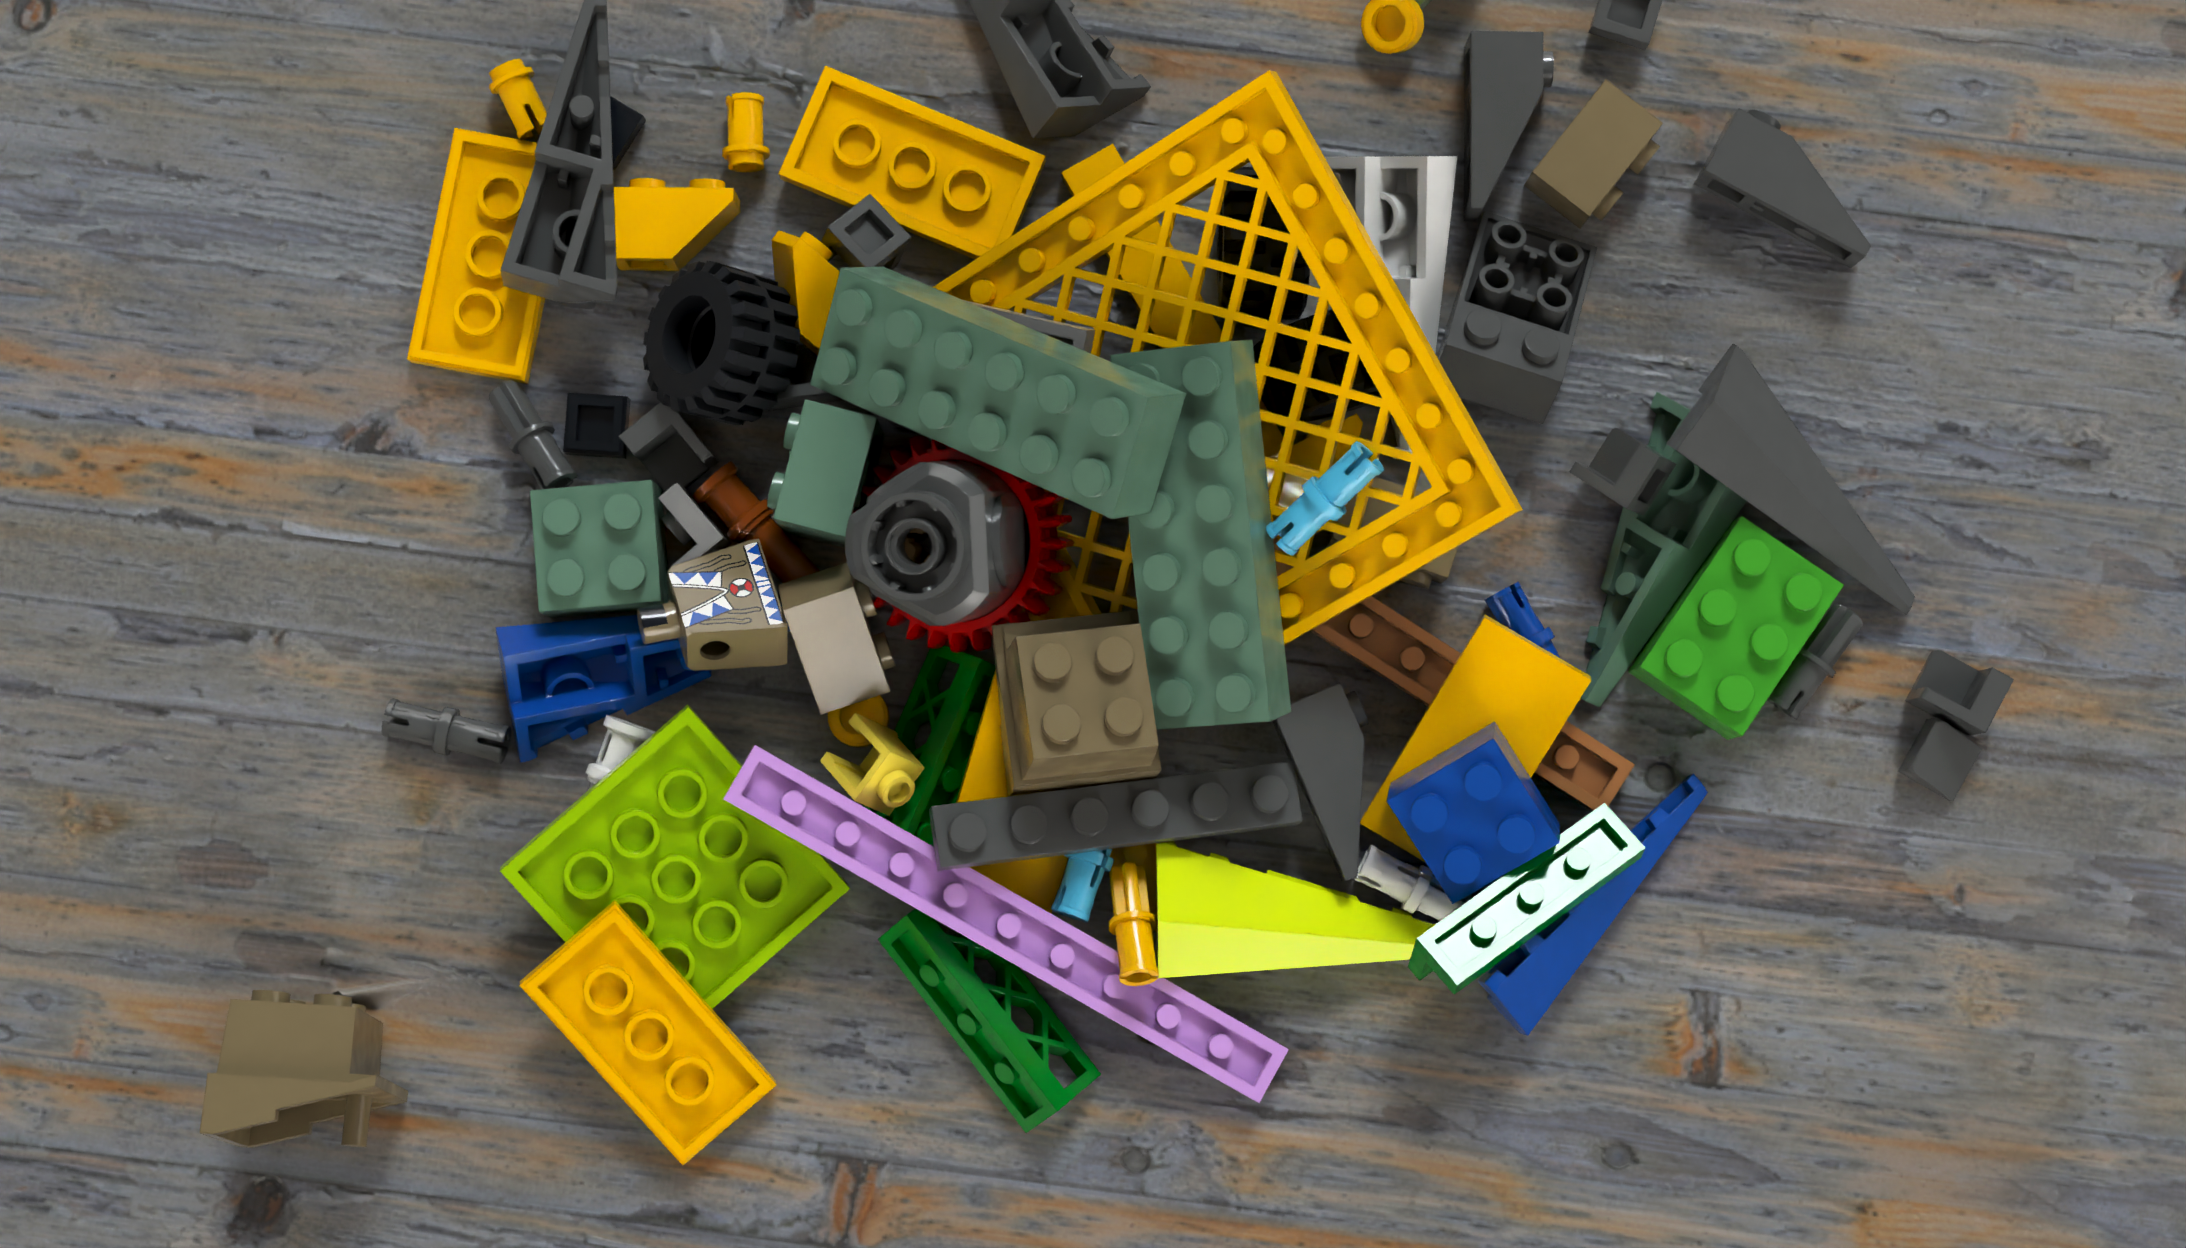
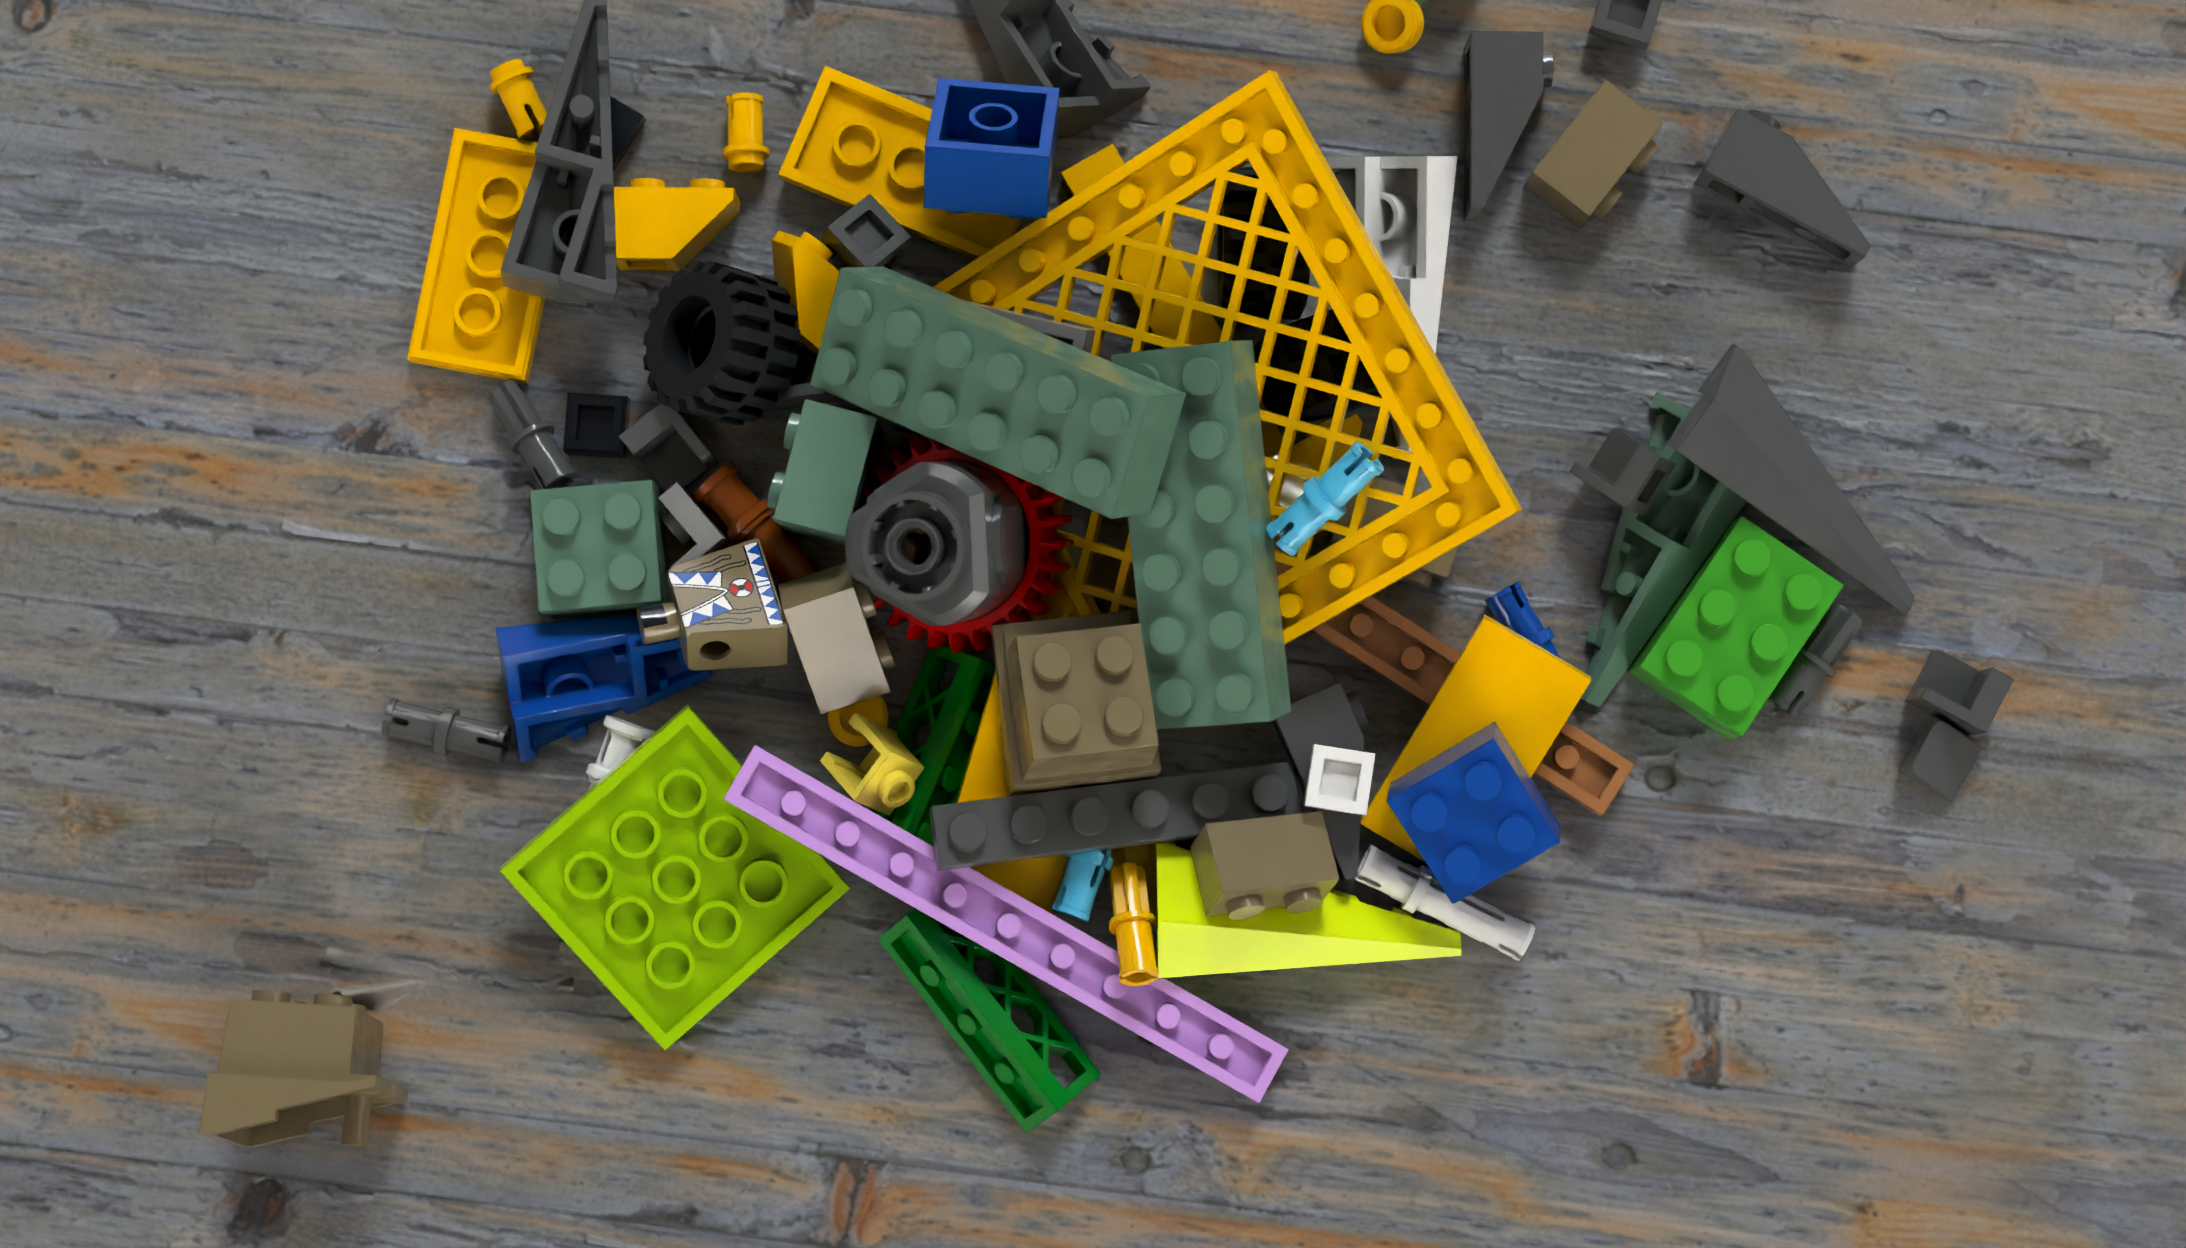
yellow tile [519,900,777,1166] -> none
fence [1408,803,1646,995] -> none
dark grey slope [1437,211,1597,424] -> none
blue wedge [1477,774,1708,1036] -> none
none -> blue brick [924,78,1060,219]
none -> dark tan brick [1190,811,1339,920]
none -> white plate [1303,744,1375,816]

